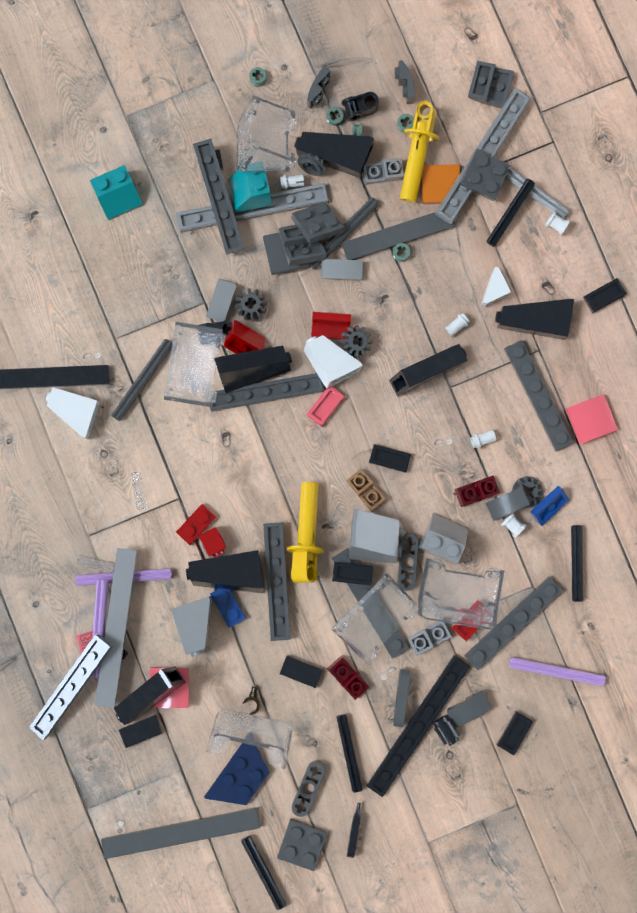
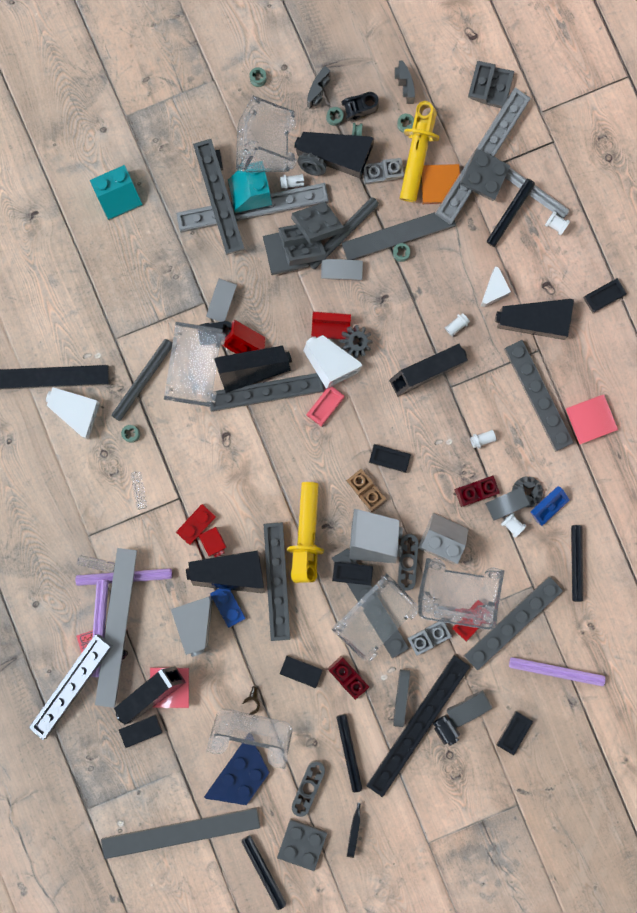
dark grey gear [235,288,267,322] -> none
none -> sand green bush [121,425,140,443]

